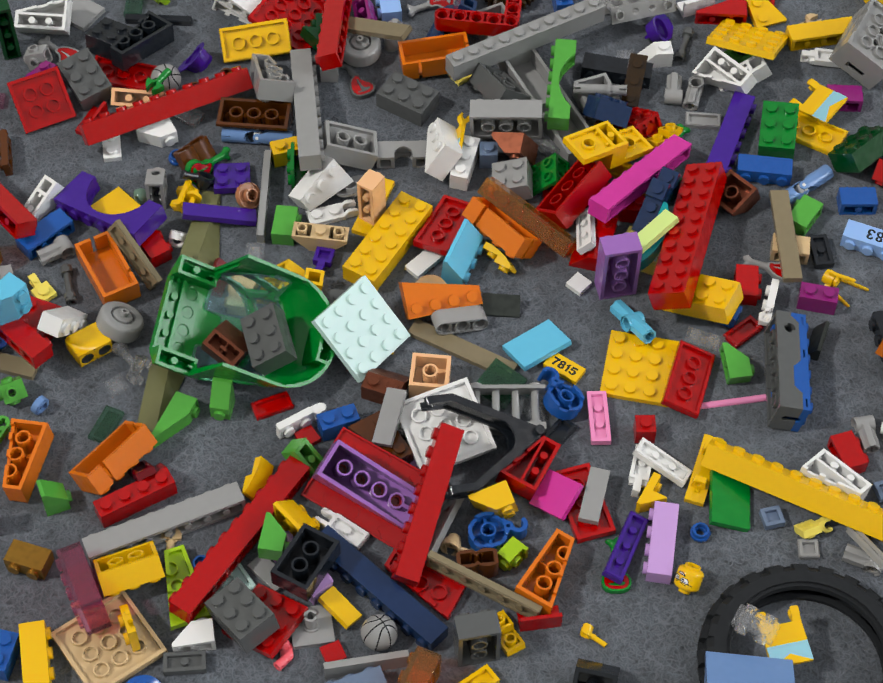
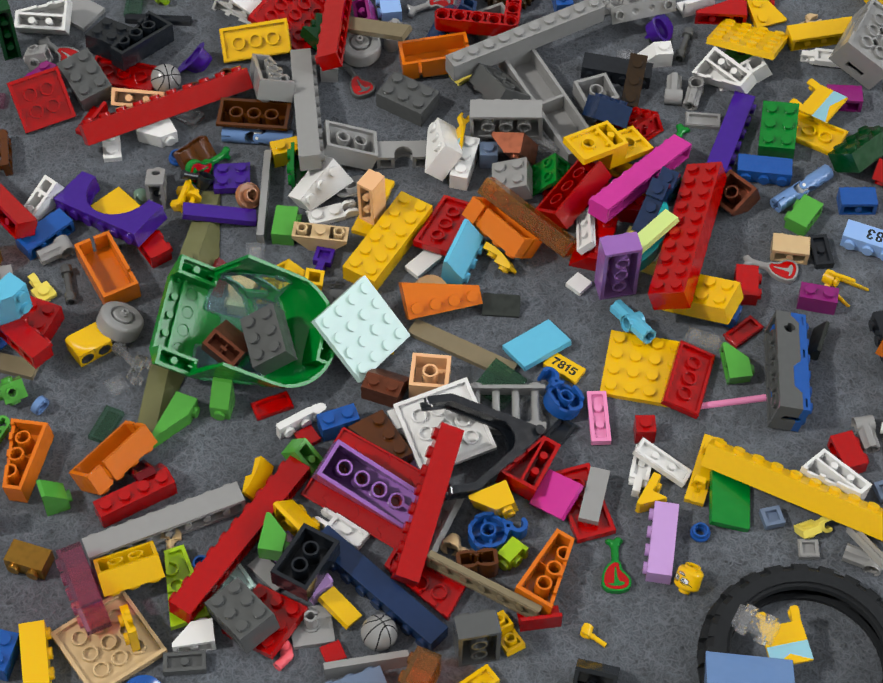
white brick [37,306,88,338] -> none
dark tan tile [107,219,163,291] -> none
green bar [146,68,171,95] -> none
white tile [169,230,187,248] -> none
light grey tile [372,387,407,448] -> none
light grey beam [431,305,489,335] -> none
bright green arch [544,38,577,131] -> none
light grey pin [573,83,627,97] -> none
dark purple tile [602,511,649,585] -> none
yellow slope [646,123,683,148] -> none
white hinge [758,278,779,326] -> none
dark tan tile [769,190,803,282] -> none

